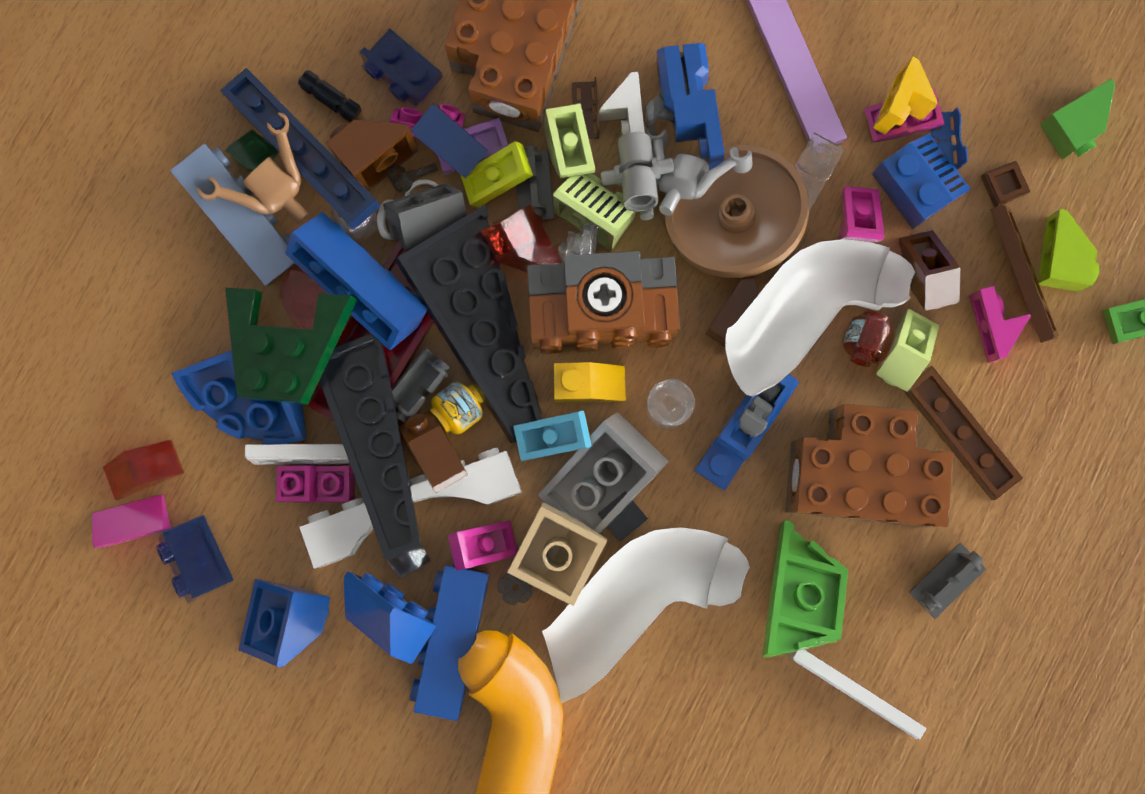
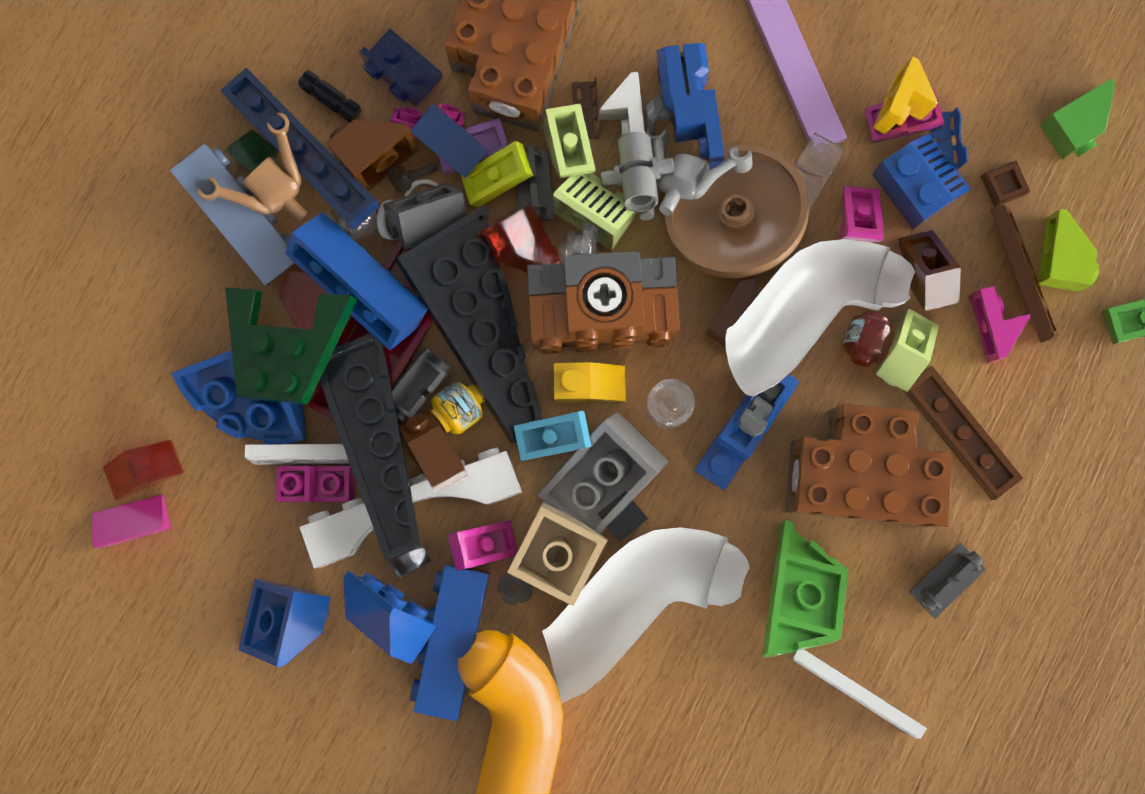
clear blue bracket [156,515,234,603] -> none

